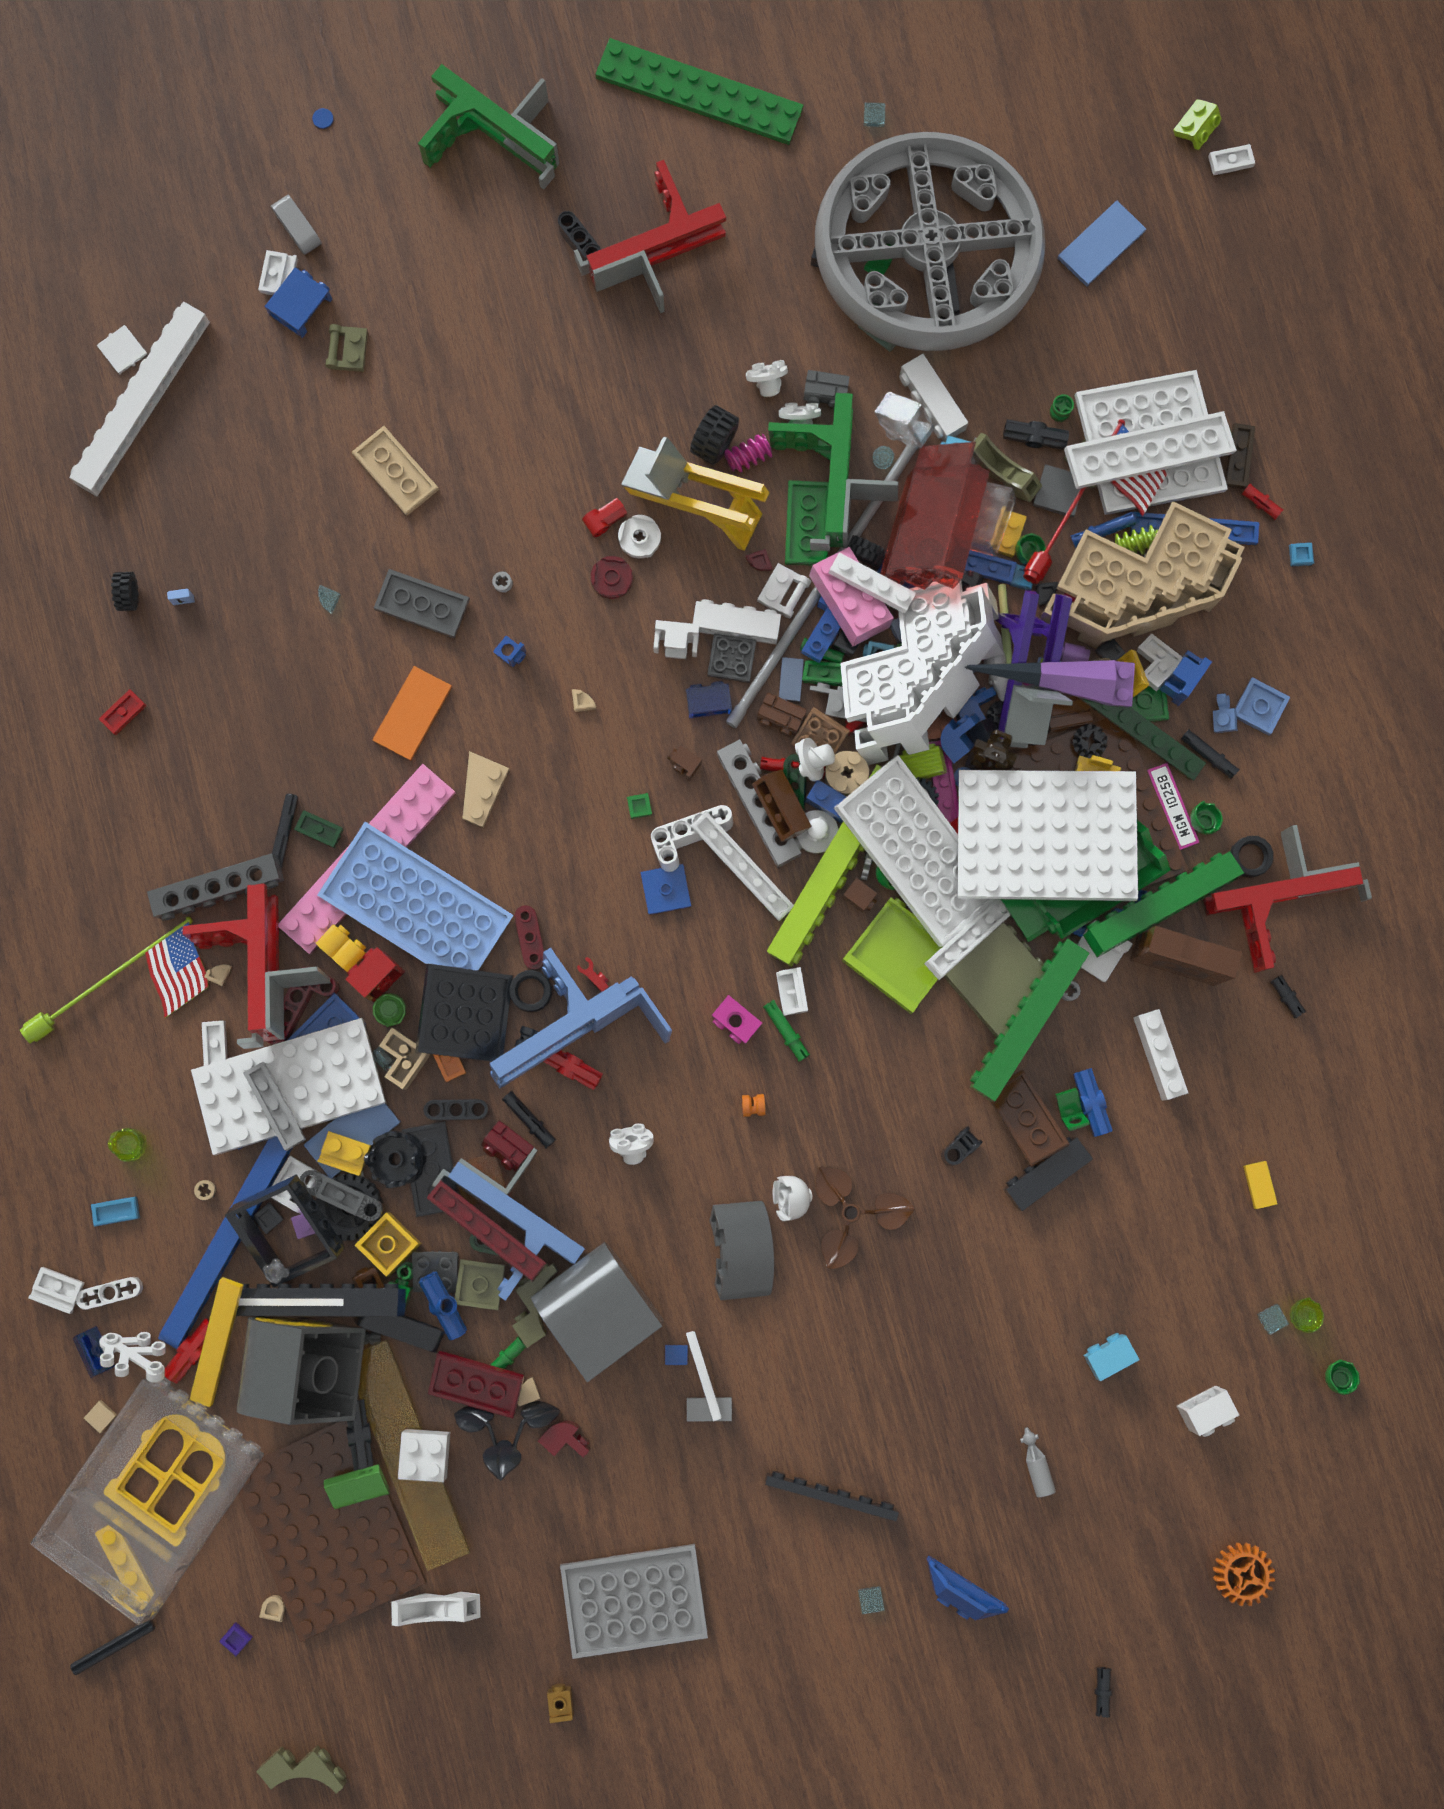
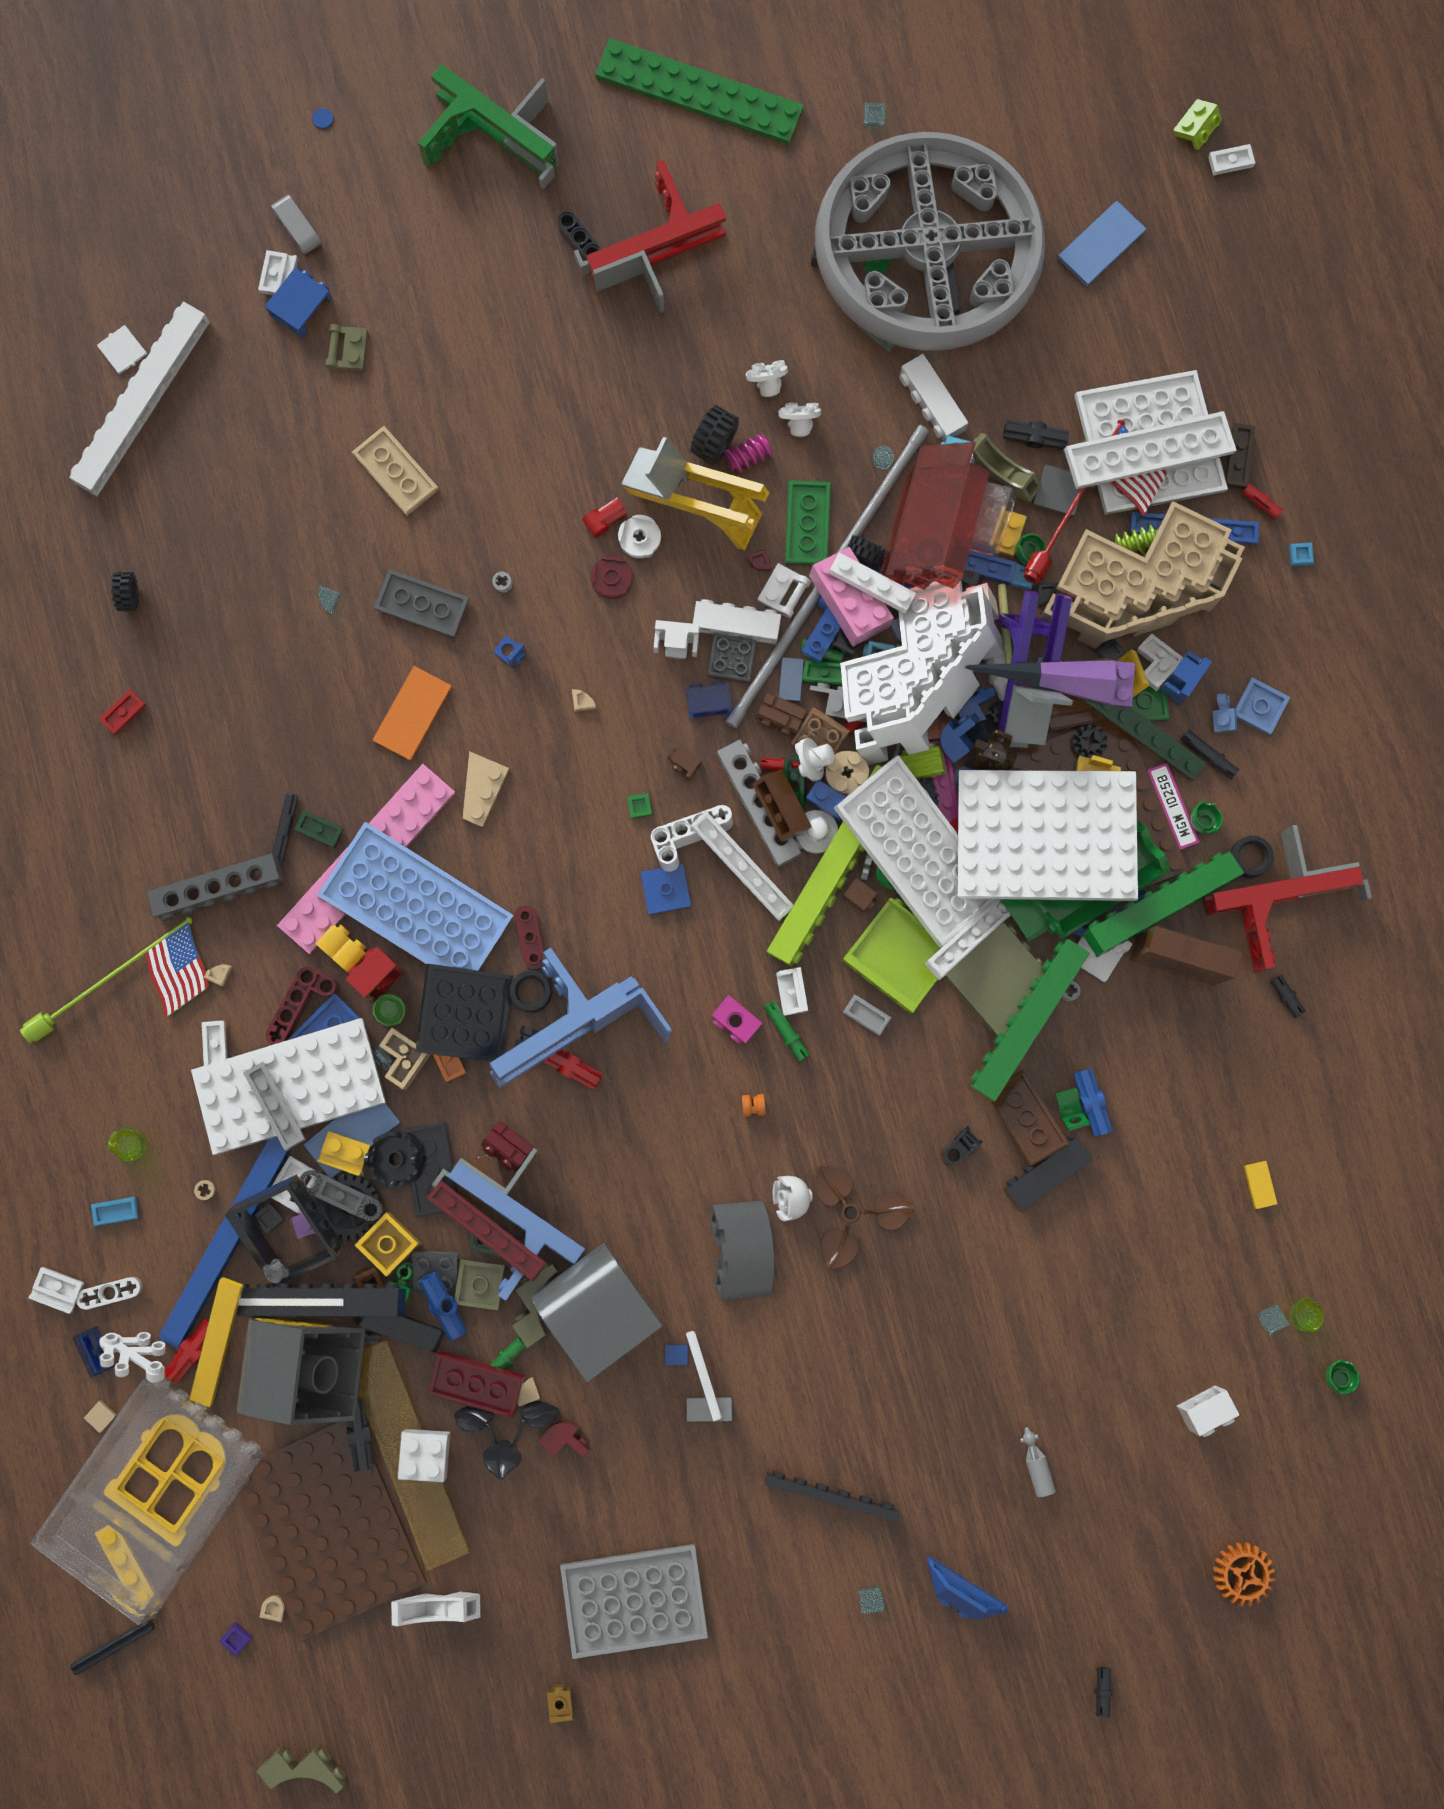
light blue tile [167,589,195,605] -> none
red piece [183,884,330,1049] -> none
bright green piece [324,1464,390,1509] -> none
black beam [424,1099,490,1120] -> none
black pin [502,1091,556,1149] -> none
red plate [577,957,609,992] -> none
white plate [609,1123,654,1165] -> none
green piece [768,393,899,551] -> none
dark grey brick [803,370,850,408] -> none
clear brick [874,392,935,448] -> none
green wheel [1050,394,1074,422] -> none
medium lavender brick [1060,642,1090,662] -> none
blue pin [1070,512,1136,548] -> none
medium azure brick [1083,1333,1139,1381] -> none
white brick [1133,1009,1188,1101] -> none
none -> light grey tile [843,994,891,1036]

